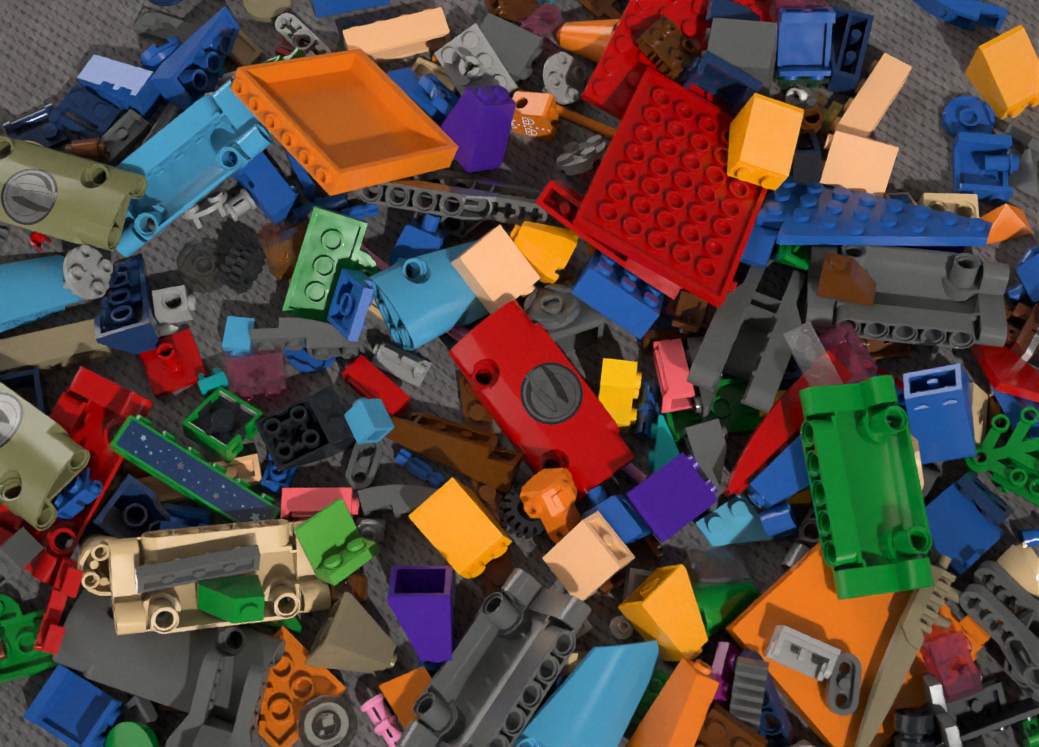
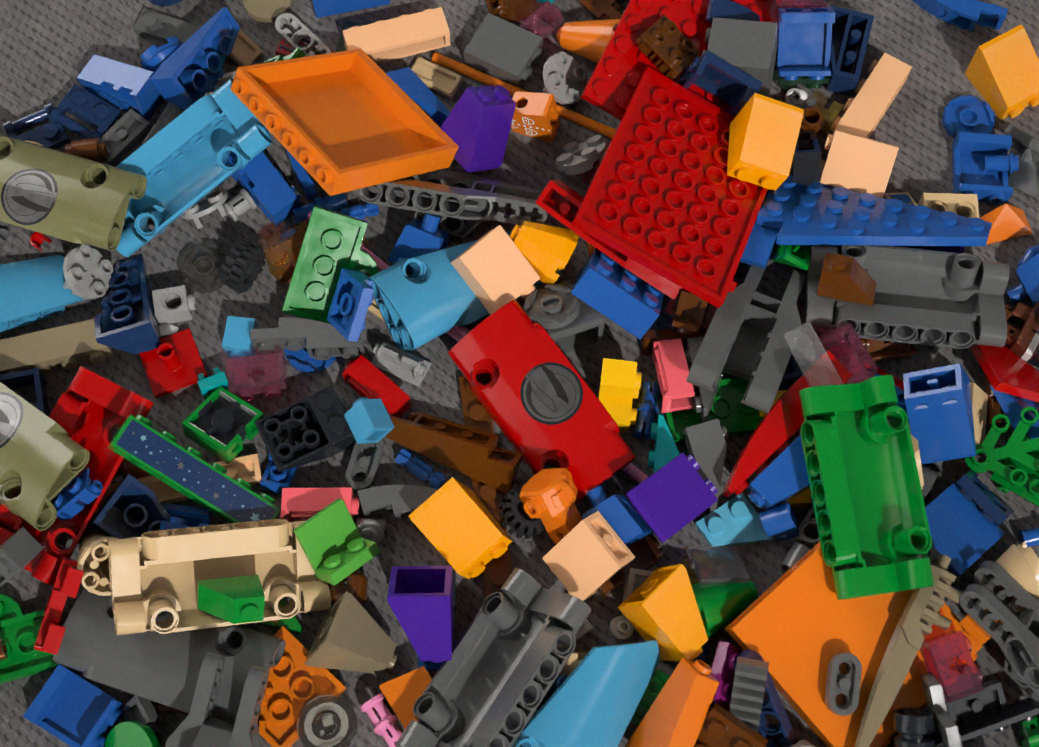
dark grey plate [135,545,261,594] -> none
blue tile [418,73,460,117] -> none
light grey plate [434,23,520,96] -> none
light grey hinge [764,625,841,681] -> none

